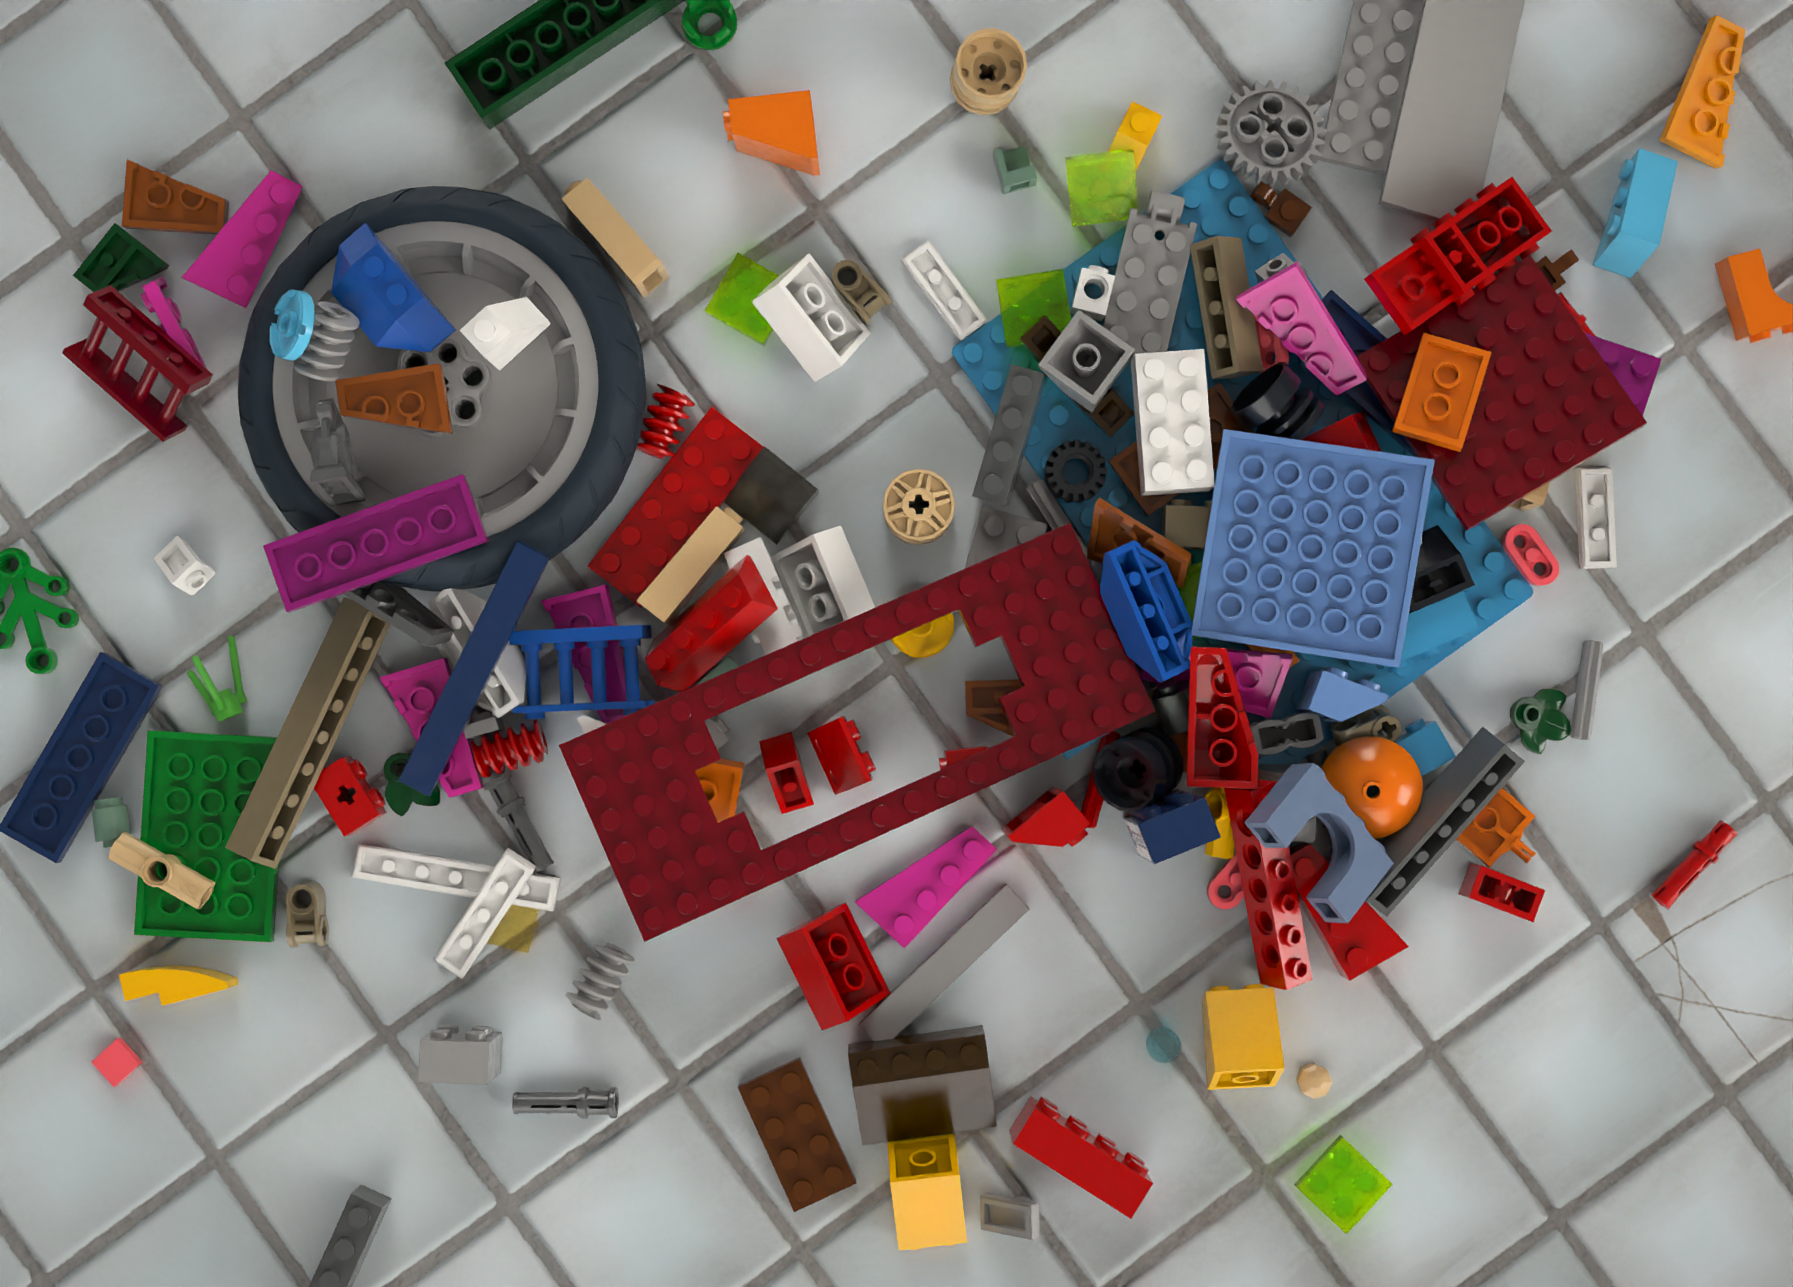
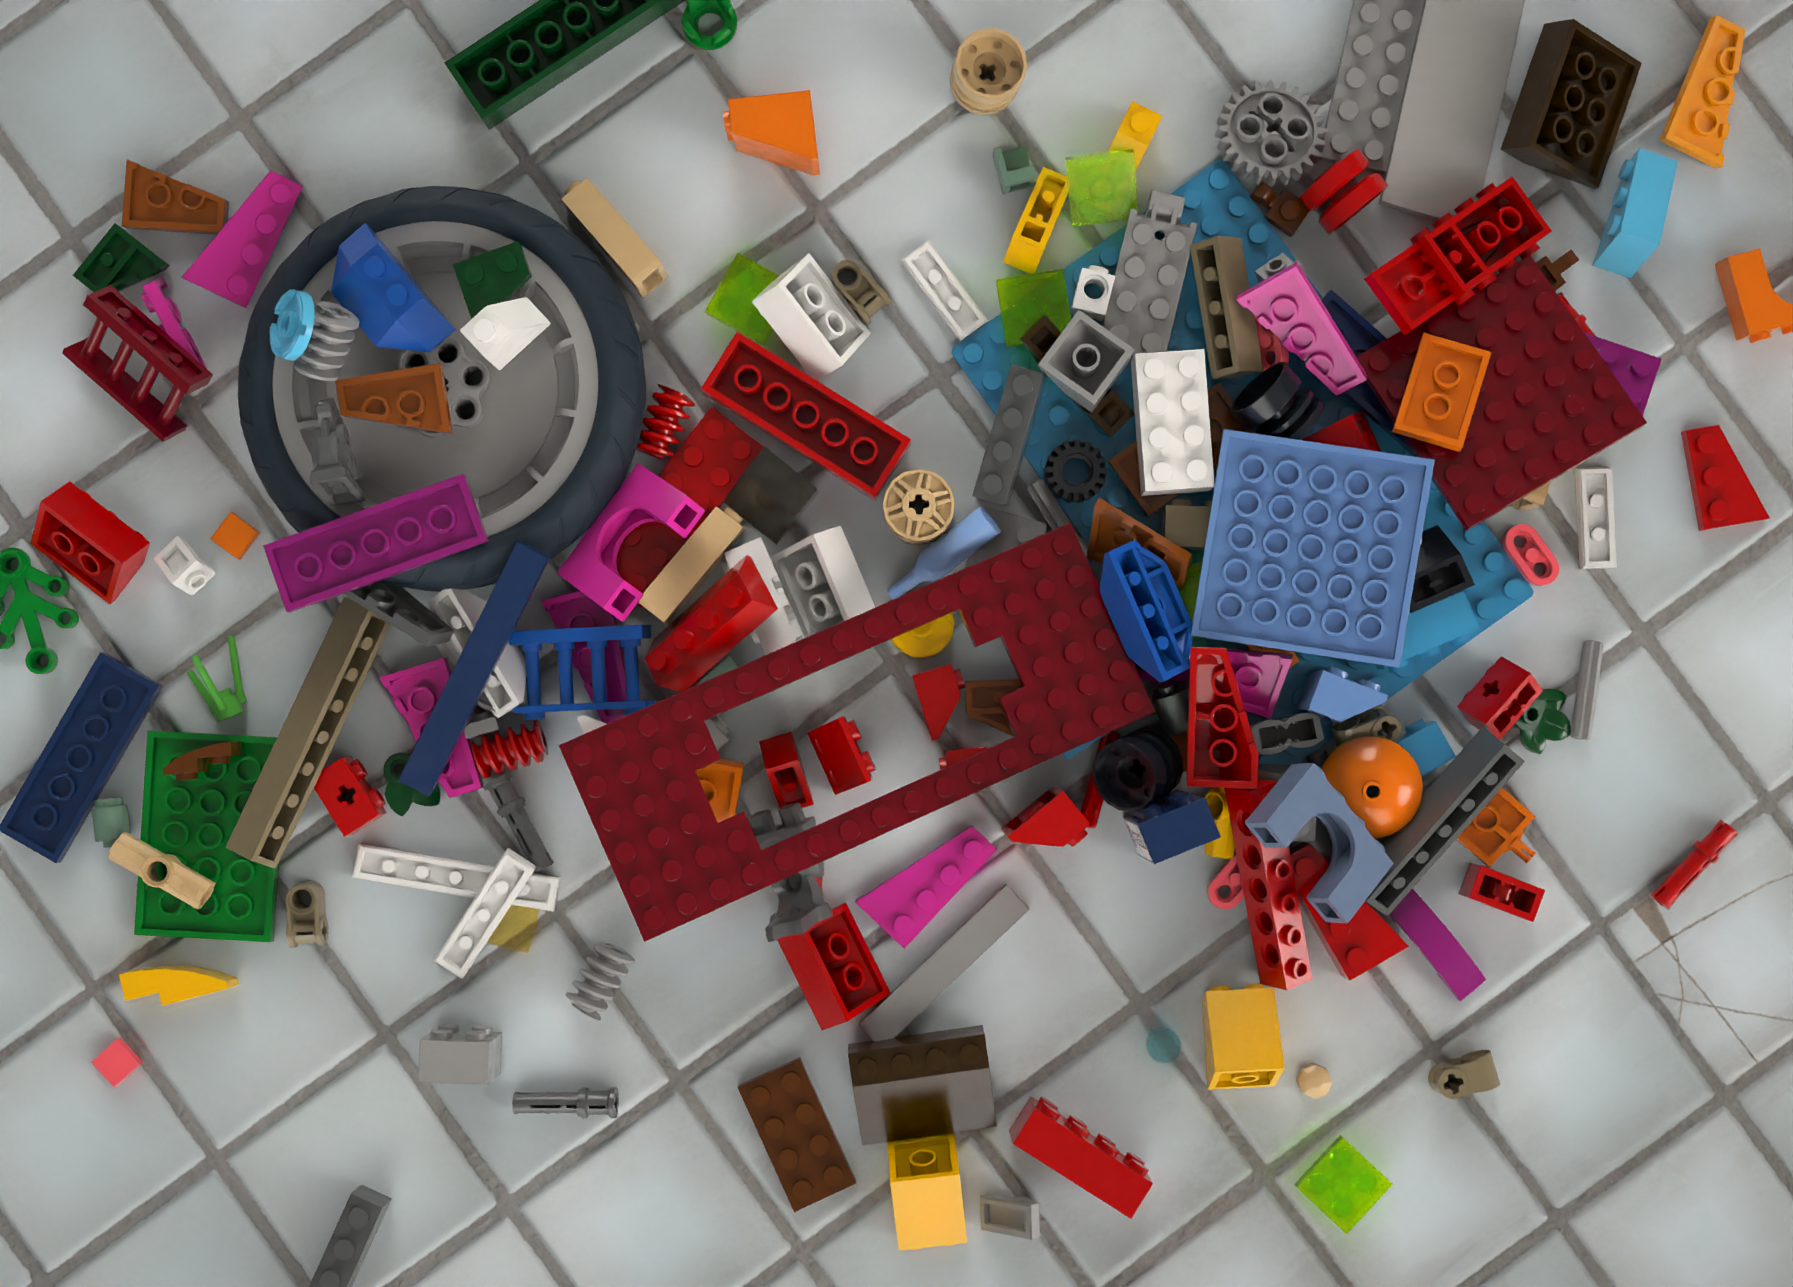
none -> red slope [30,481,150,604]
none -> reddish brown slope [163,741,242,781]
none -> orange tile [210,512,260,560]
none -> dark green wing [452,241,532,319]
none -> dark pink arch [557,463,705,622]
none -> red brick [701,331,911,501]
none -> dark grey hips [749,802,833,942]
none -> light blue piece [887,506,1001,600]
none -> red slope [912,664,965,741]
none -> yellow slope [1003,167,1074,275]
none -> red wheel [1299,149,1389,235]
none -> magenta slope [1388,889,1486,1001]
none -> dark tan piece [1428,1050,1500,1099]
none -> red brick [1457,656,1543,740]
none -> dark brown slope [1501,19,1642,189]
none -> red wing [1681,425,1770,531]

